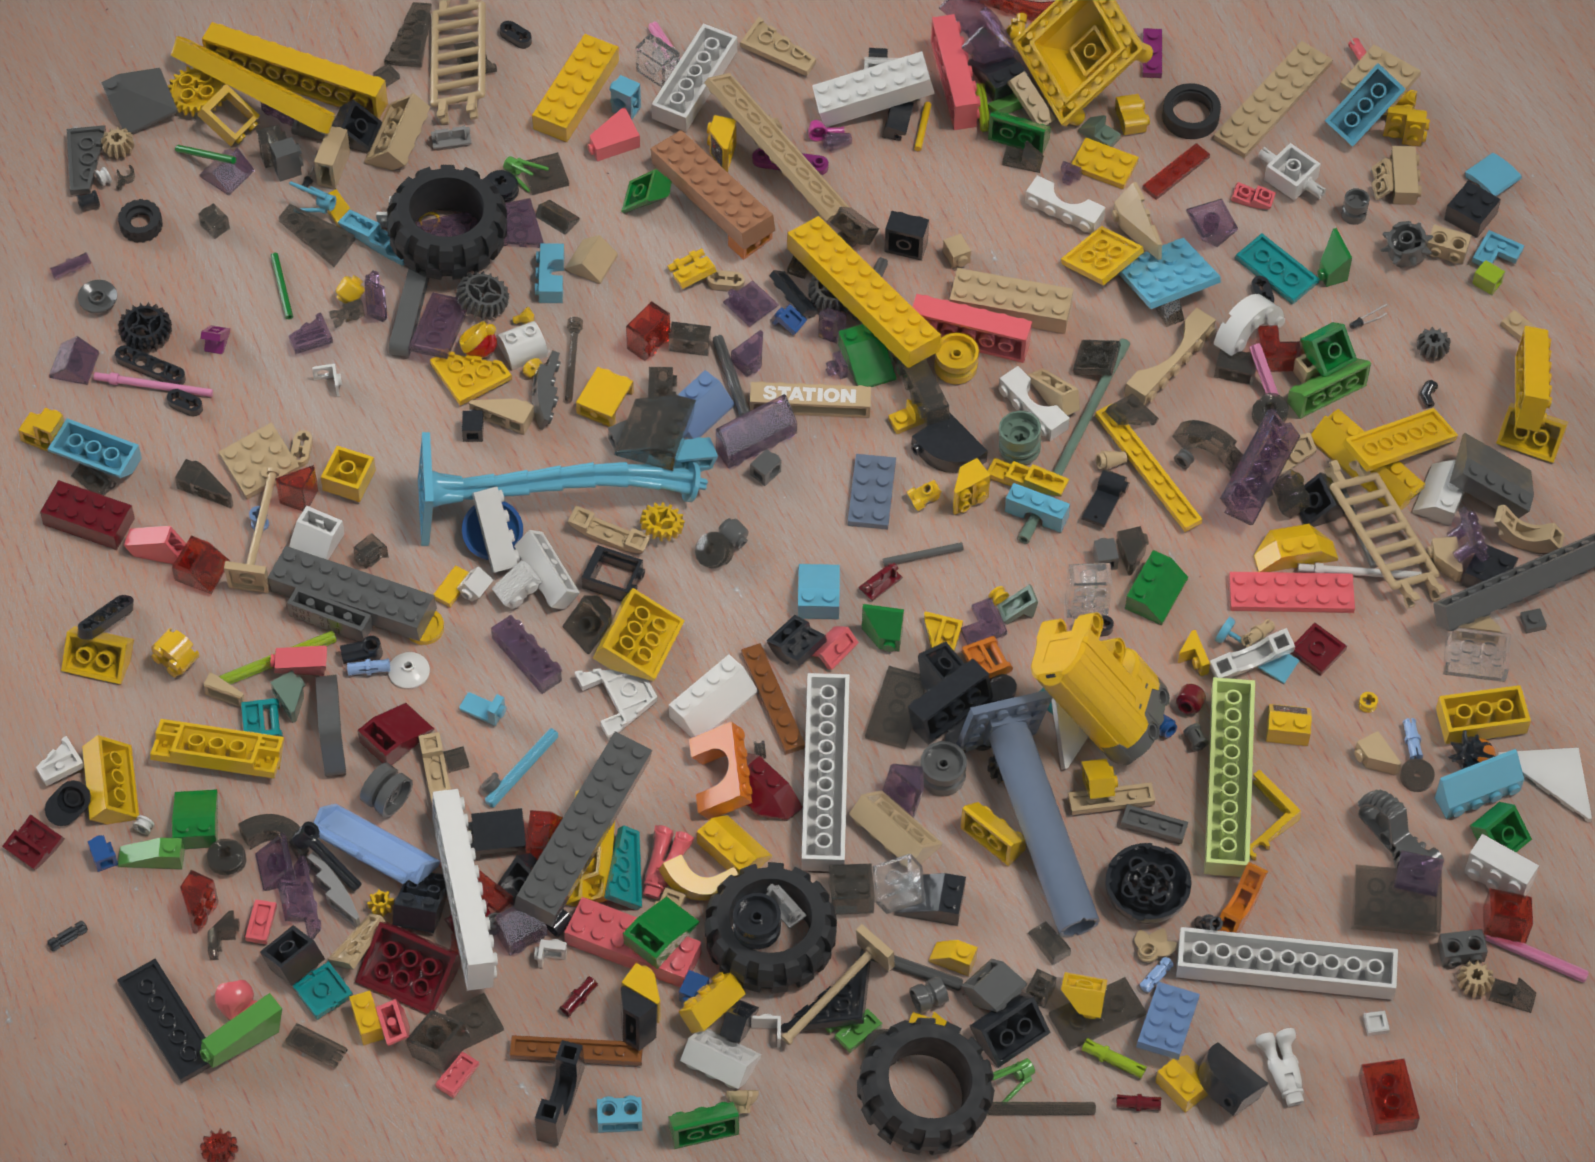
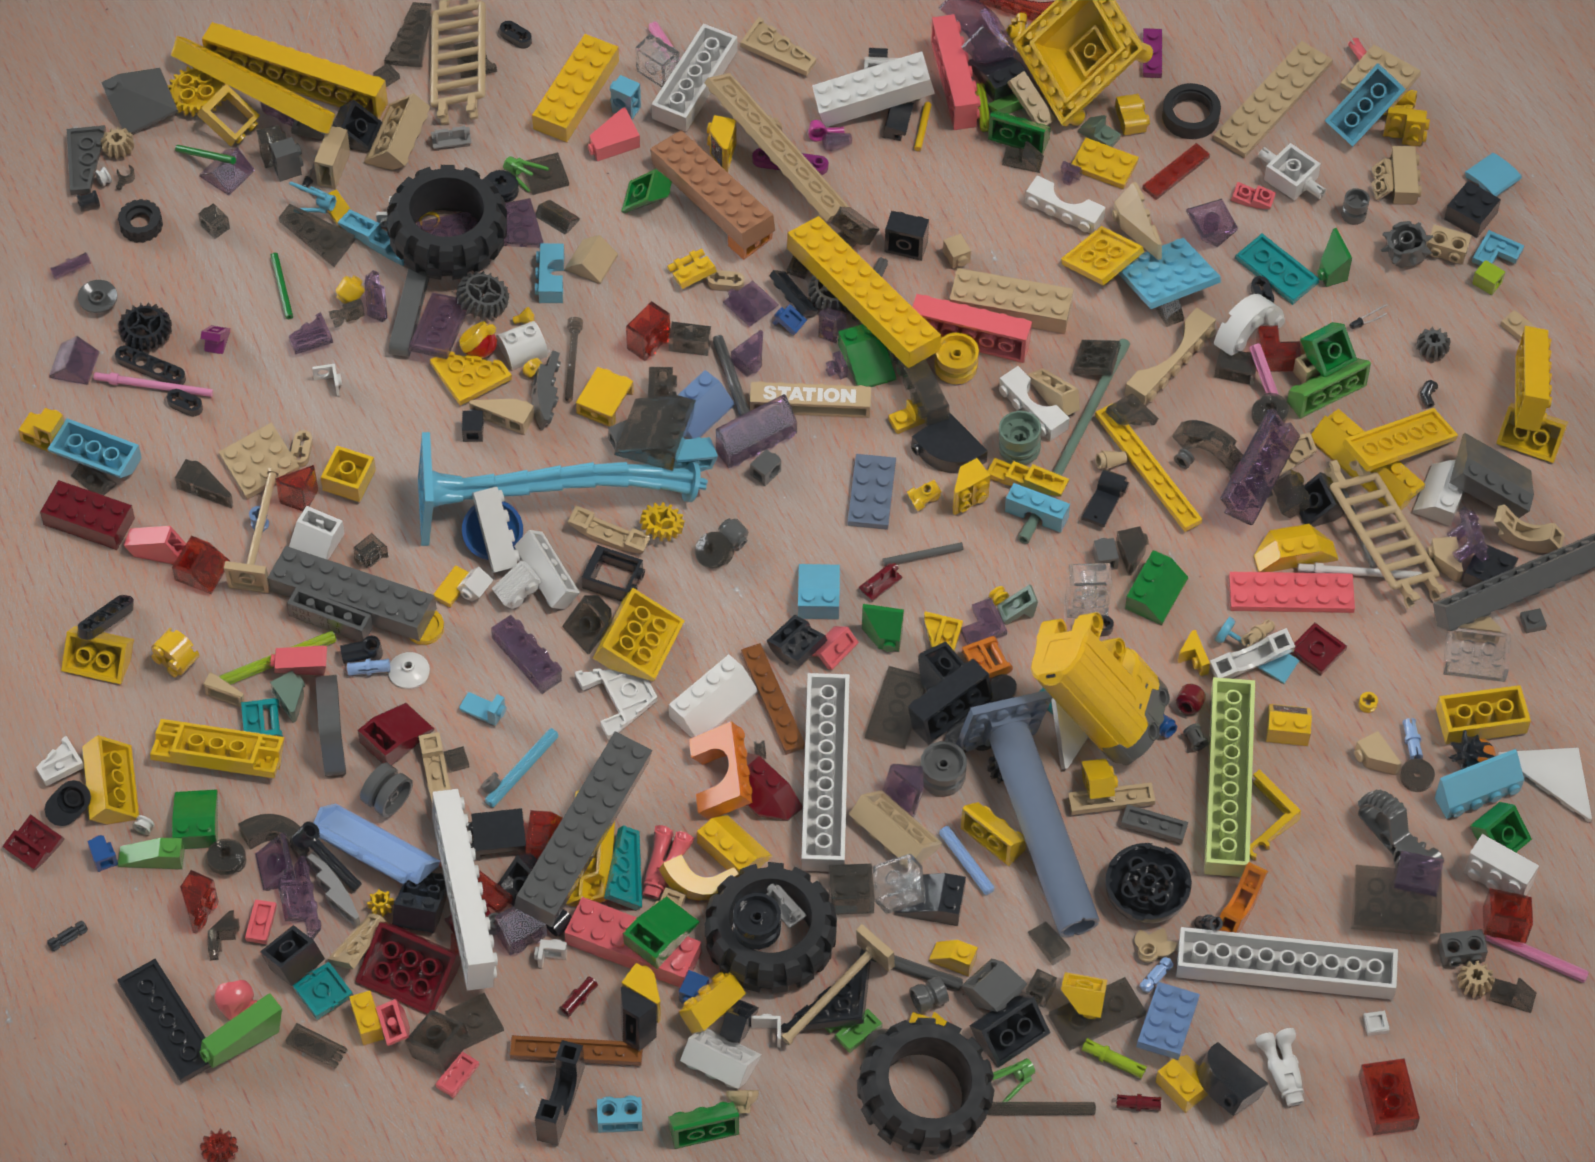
none -> light blue axle [939,826,994,895]

